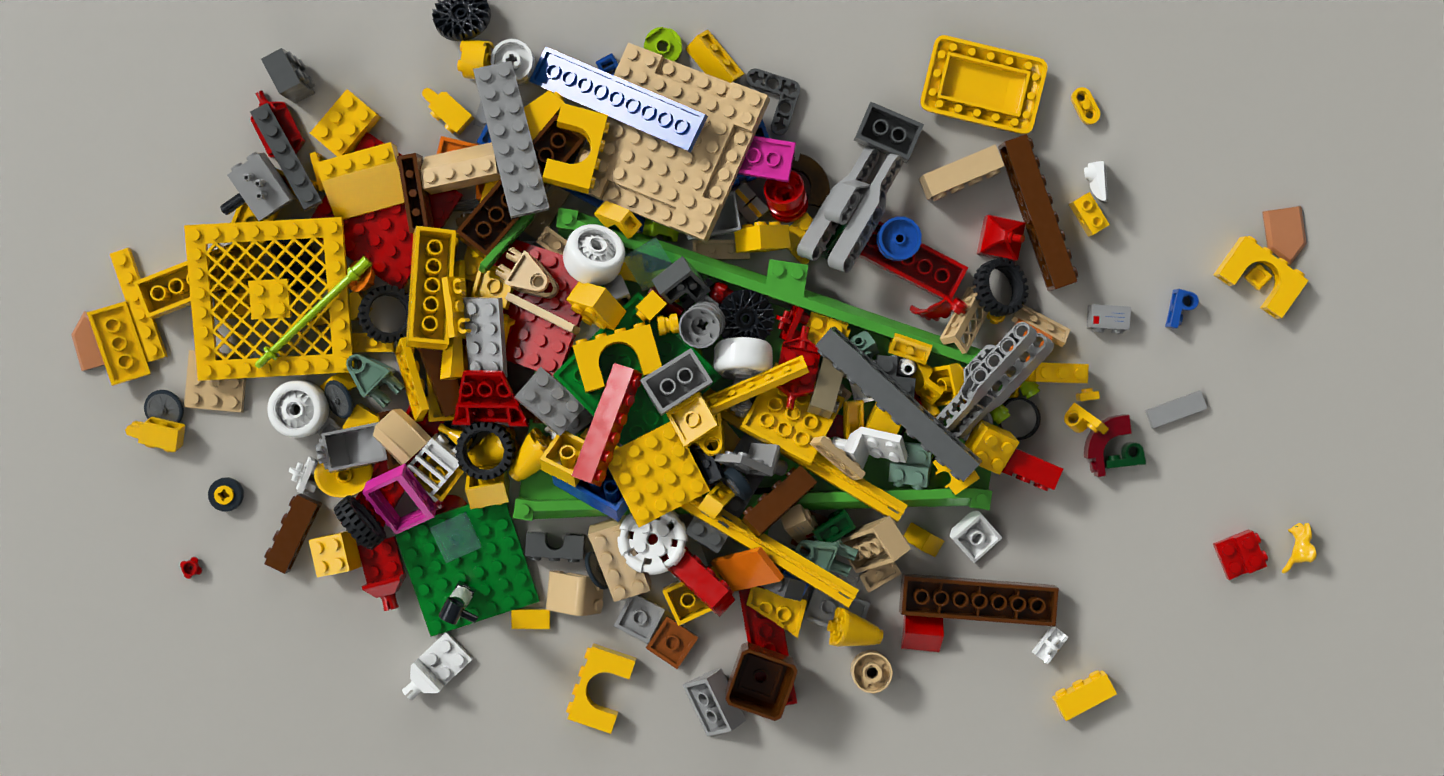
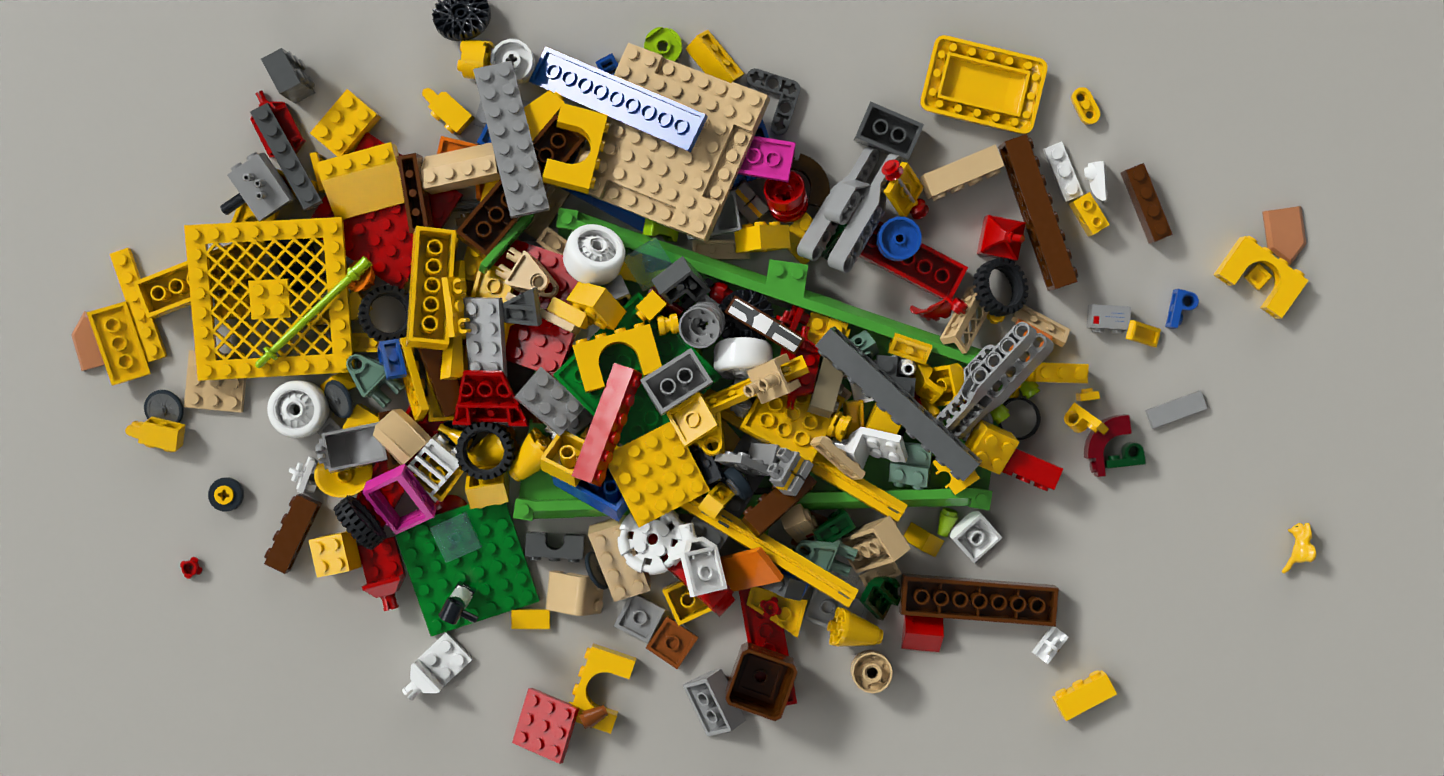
yellow slope [594,201,642,239] -> none
red plate [1213,529,1268,580] -> none
none -> blue plate [377,339,407,380]
none -> dark grey wing [502,287,542,326]
none -> plate [512,688,580,764]
none -> yellow slope [547,297,588,329]
none -> dark orange cone [578,705,608,729]
none -> white plate [668,523,727,598]
none -> slope [725,295,805,355]
none -> tan piece [743,353,801,404]
none -> red plate [760,596,782,619]
none -> light grey hips [766,448,814,496]
none -> yellow wheel [827,411,853,442]
none -> dark green slope [859,576,901,621]
none -> yellow plate [881,160,929,220]
none -> lime cone [937,507,958,537]
none -> white plate [1043,141,1084,203]
none -> reddish brown brick [1120,163,1173,243]
none -> yellow tile [1126,320,1161,348]

